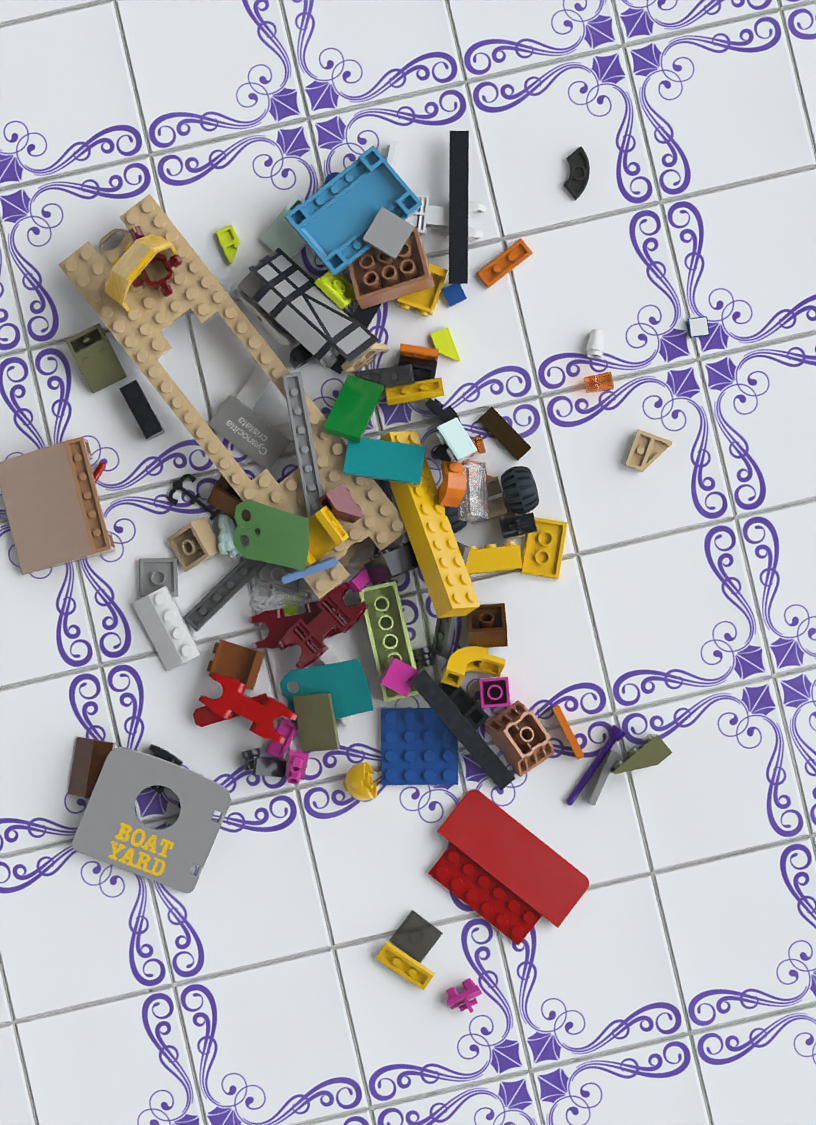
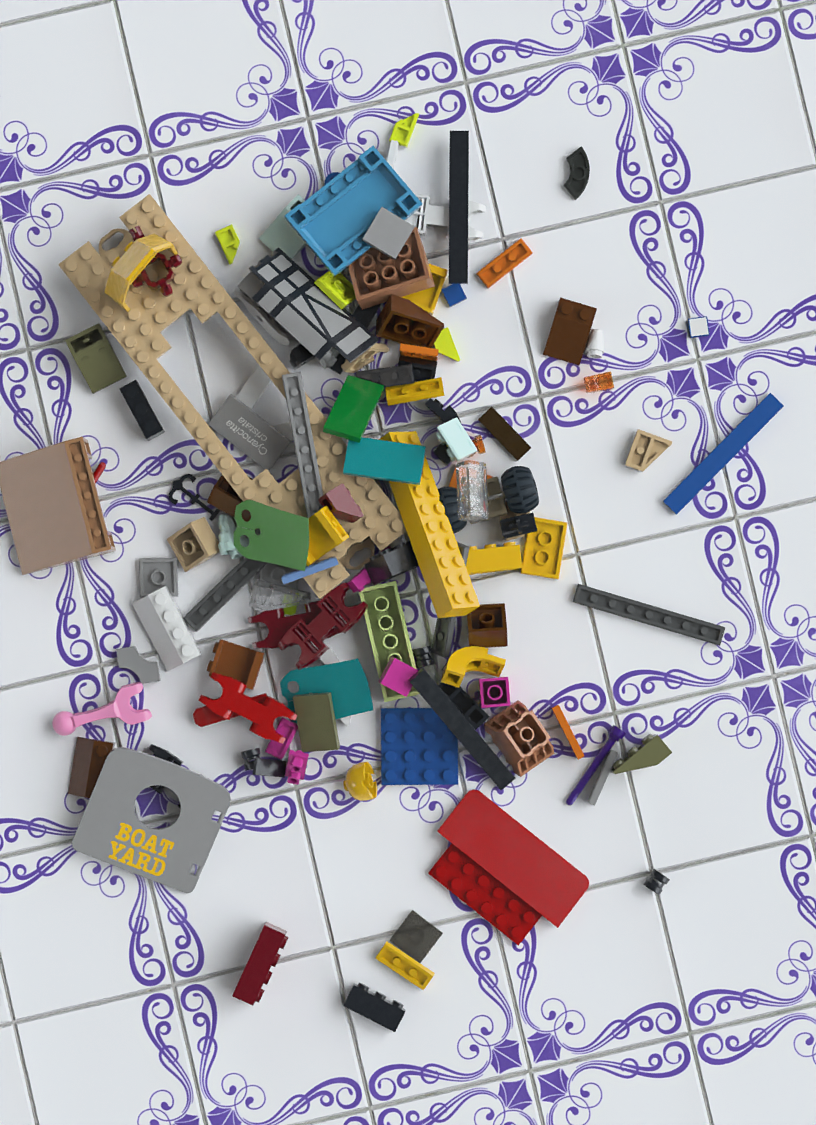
orange brick [438,461,467,508] -> none
dark pink hips [446,978,482,1013] -> none
none -> bright pink piece [52,682,152,736]
none -> light grey tile [116,646,161,684]
none -> dark red brick [232,922,289,1006]
none -> black brick [343,982,406,1032]
none -> reddish brown slope [376,294,444,348]
none -> neon yellow tile [389,113,419,148]
none -> reddish brown slope [543,297,597,366]
none -> dark grey tile [573,584,725,646]
none -> black wheel [643,869,670,895]
none -> blue tile [663,393,784,515]

